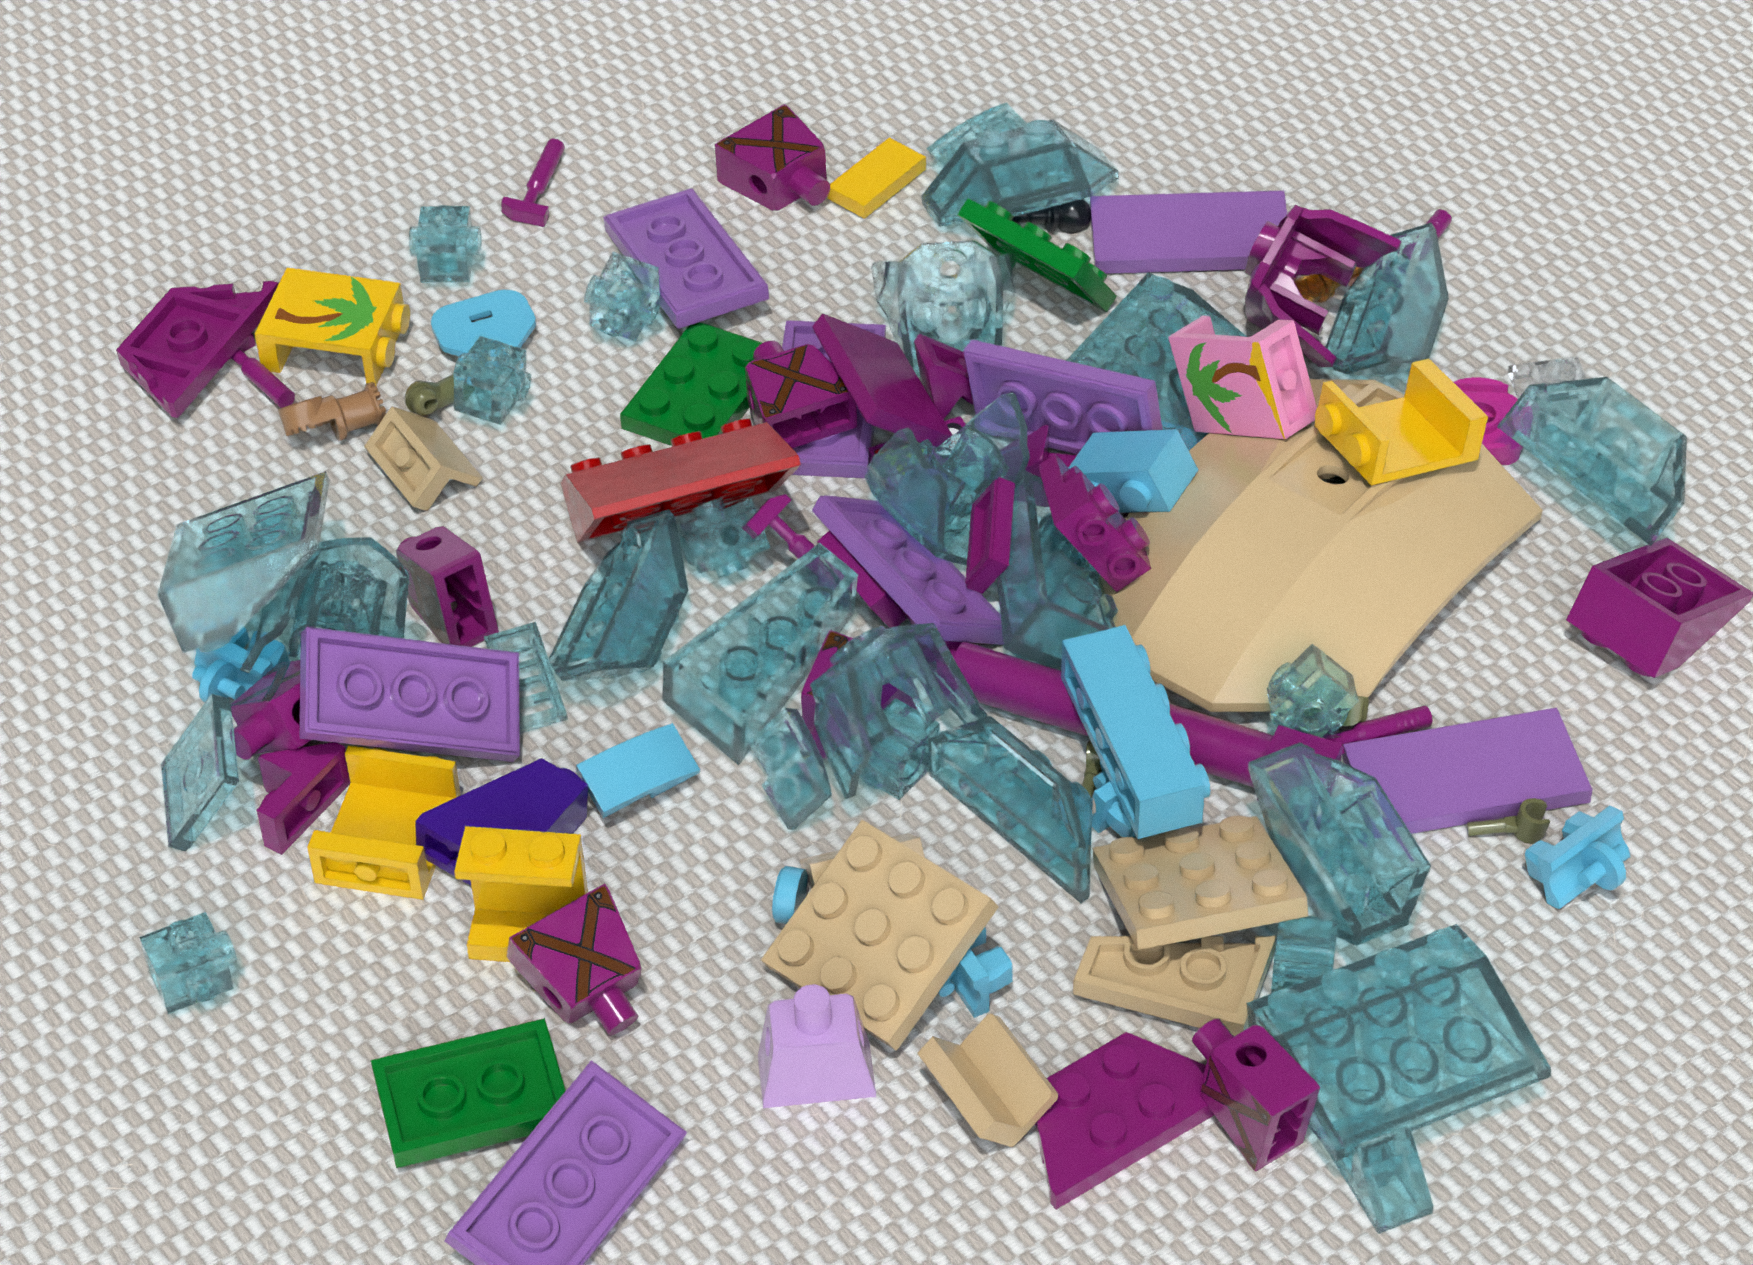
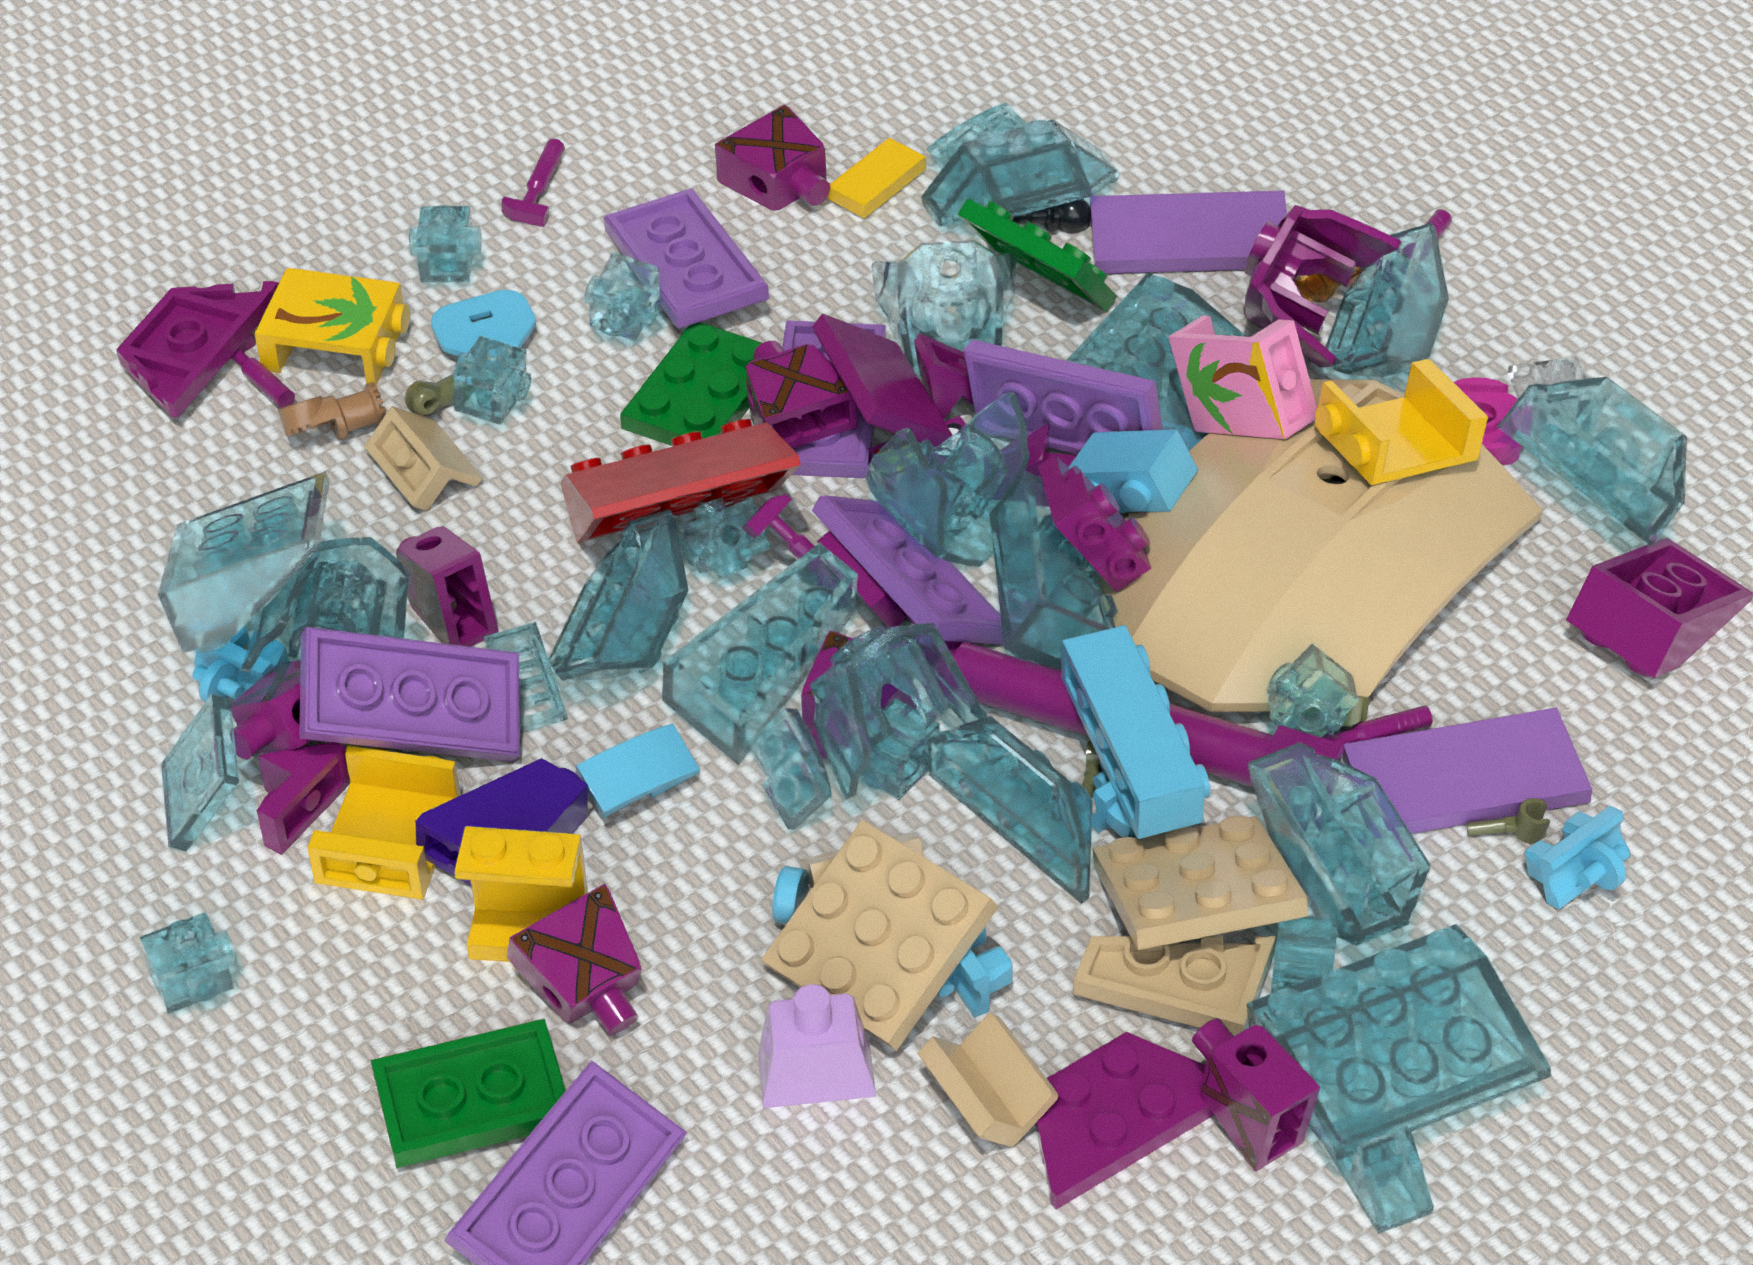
magenta tile [965,477,1015,594] -> none

